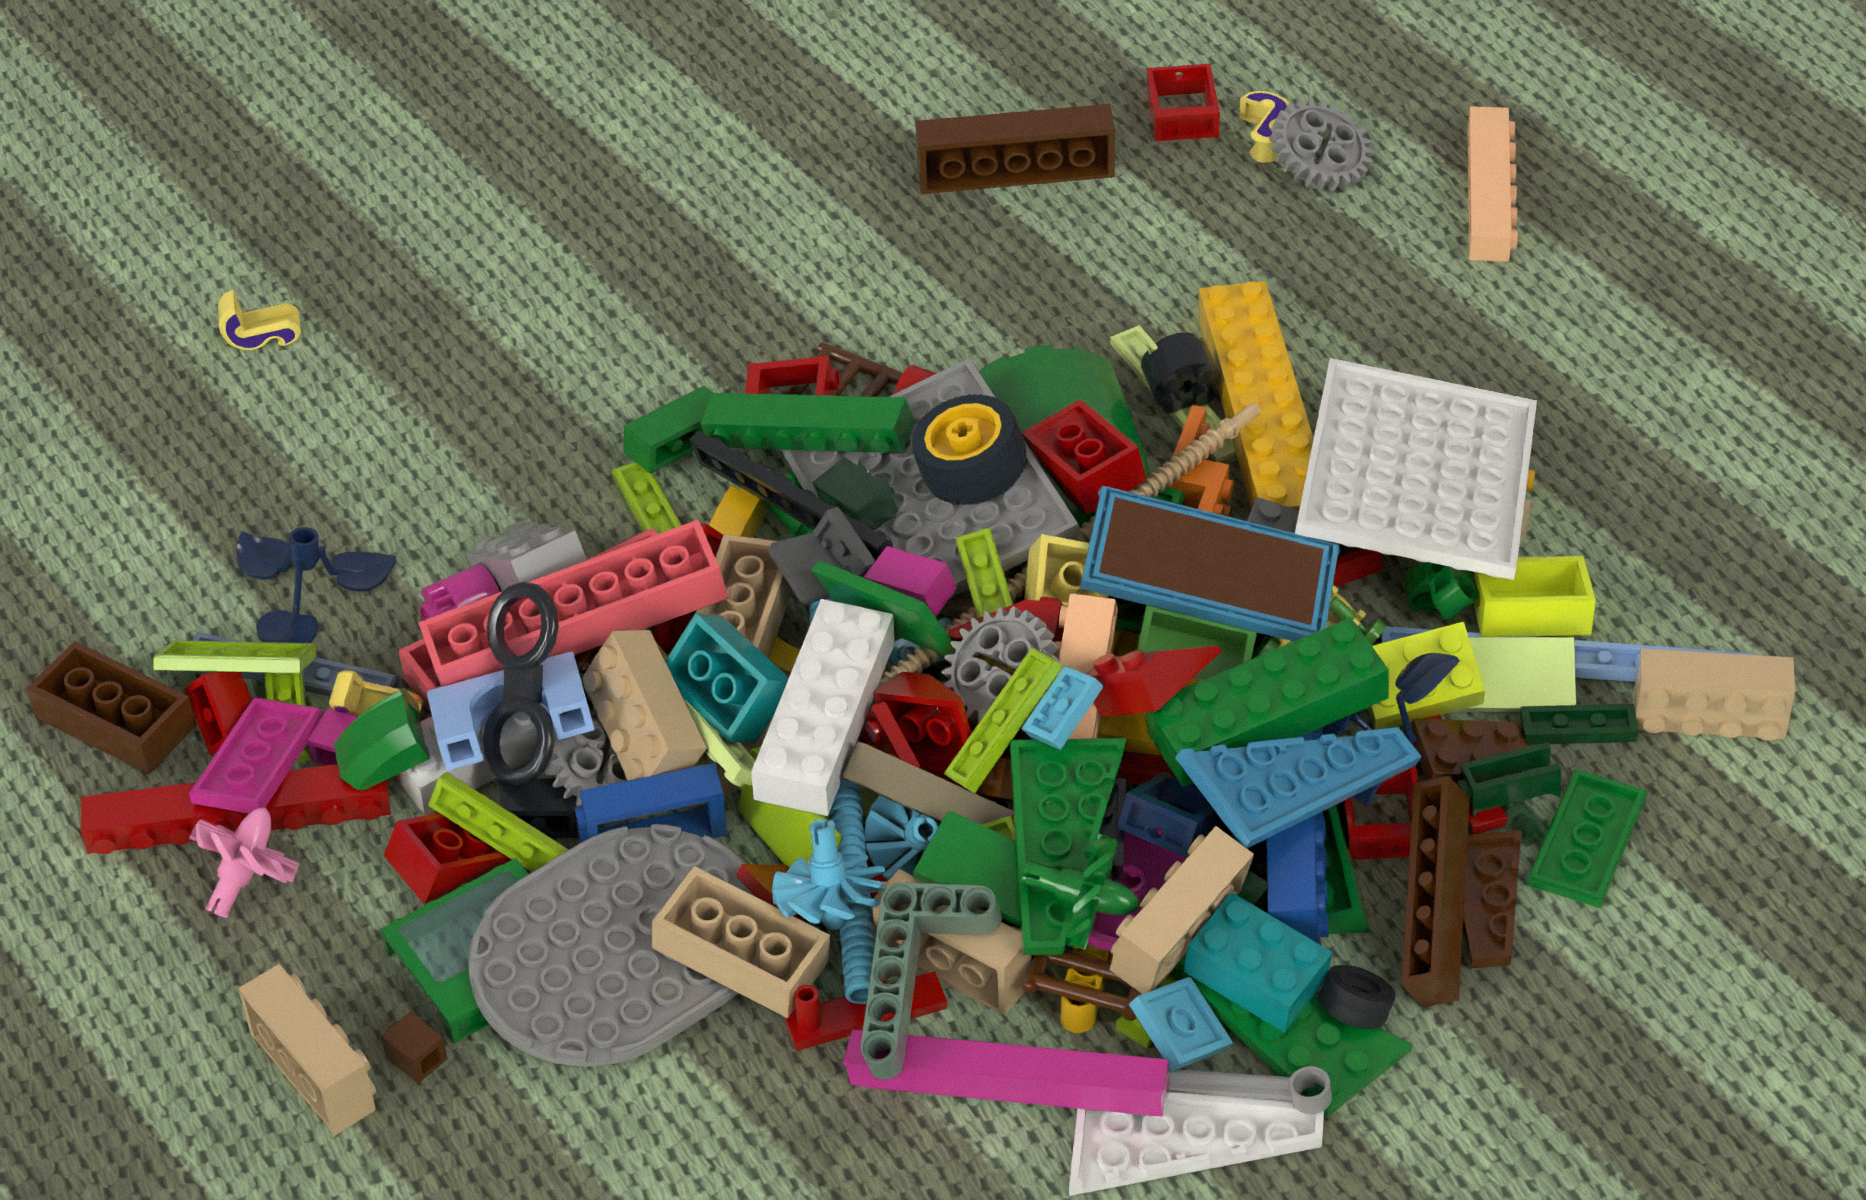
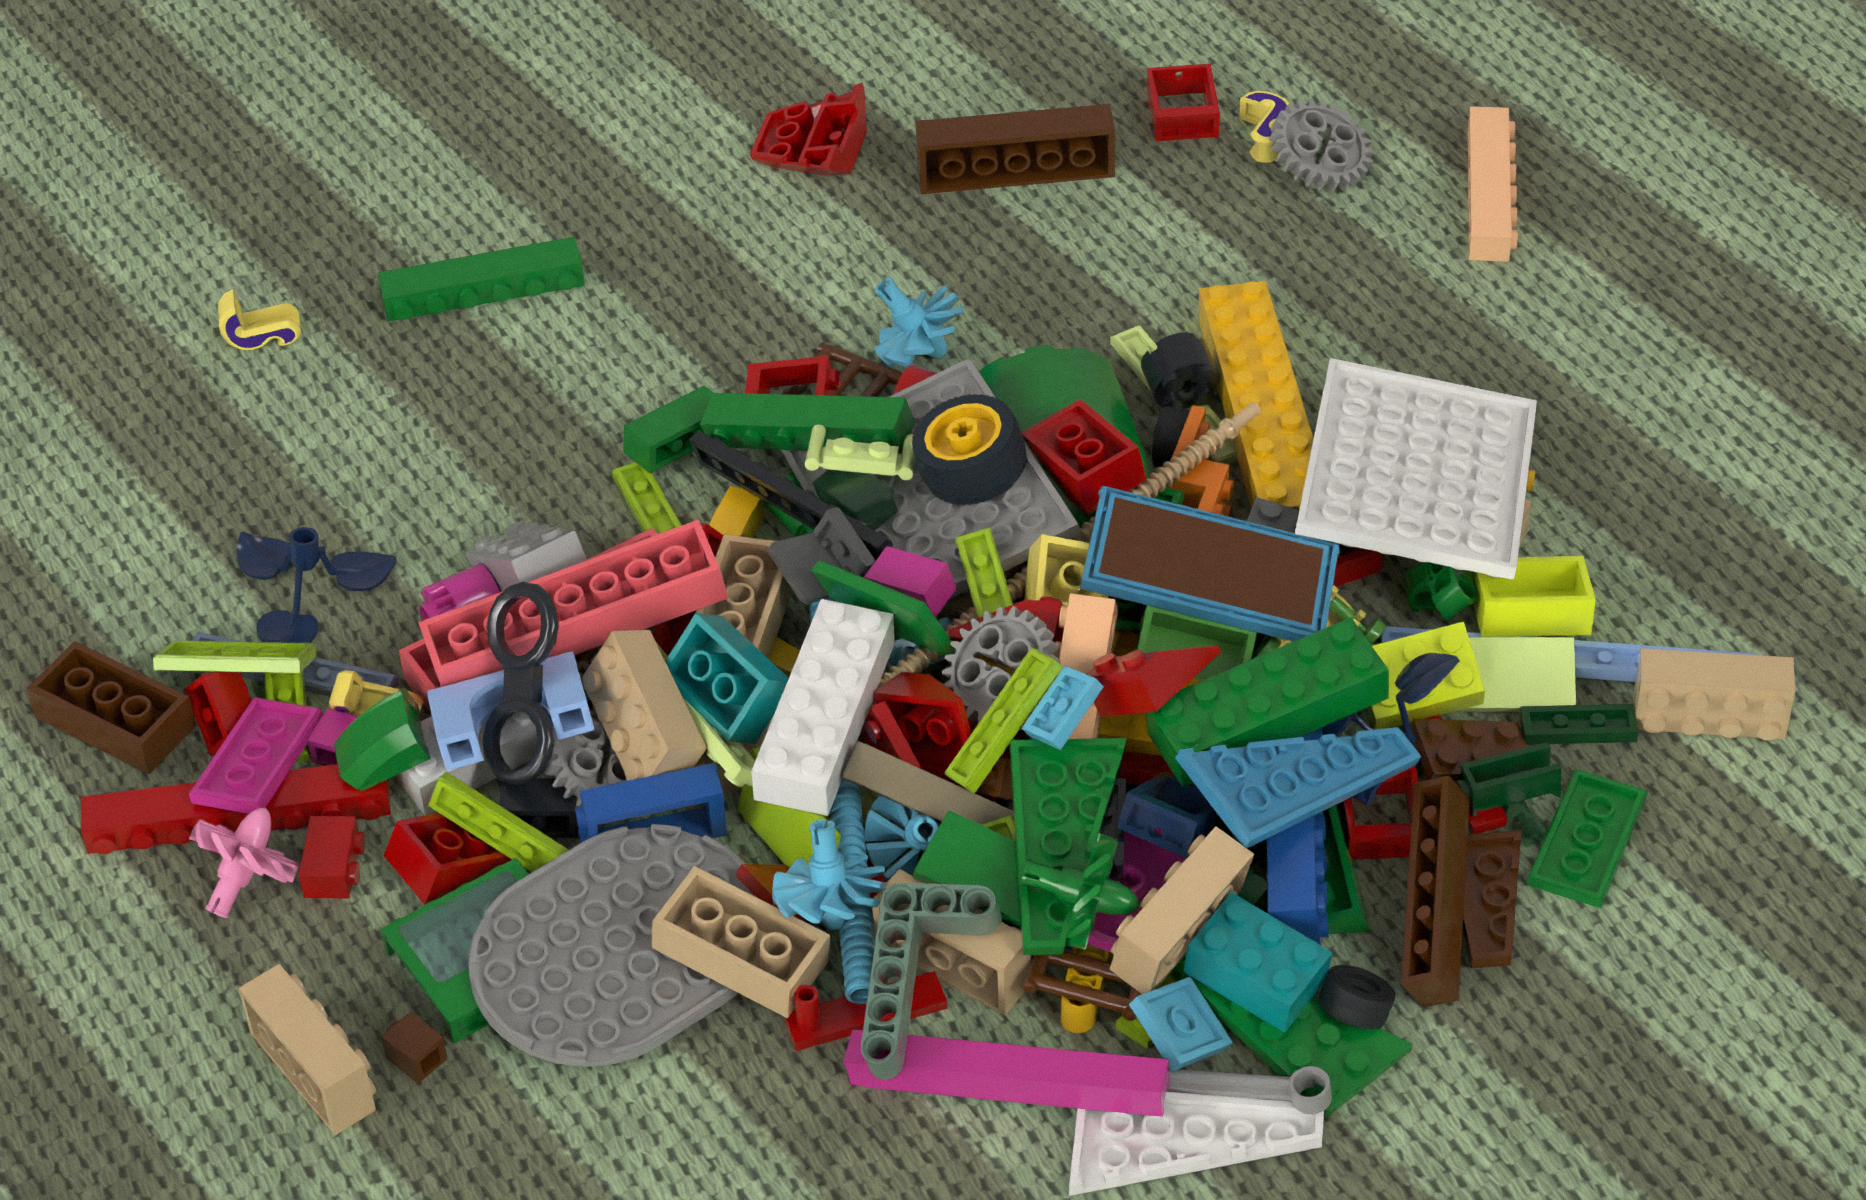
none -> red brick [299,816,365,899]
none -> green brick [378,236,585,322]
none -> red wedge [750,83,867,175]
none -> yellowish green plate [805,425,915,480]
none -> medium azure piece [874,277,964,368]
none -> black tyre [1152,407,1190,468]

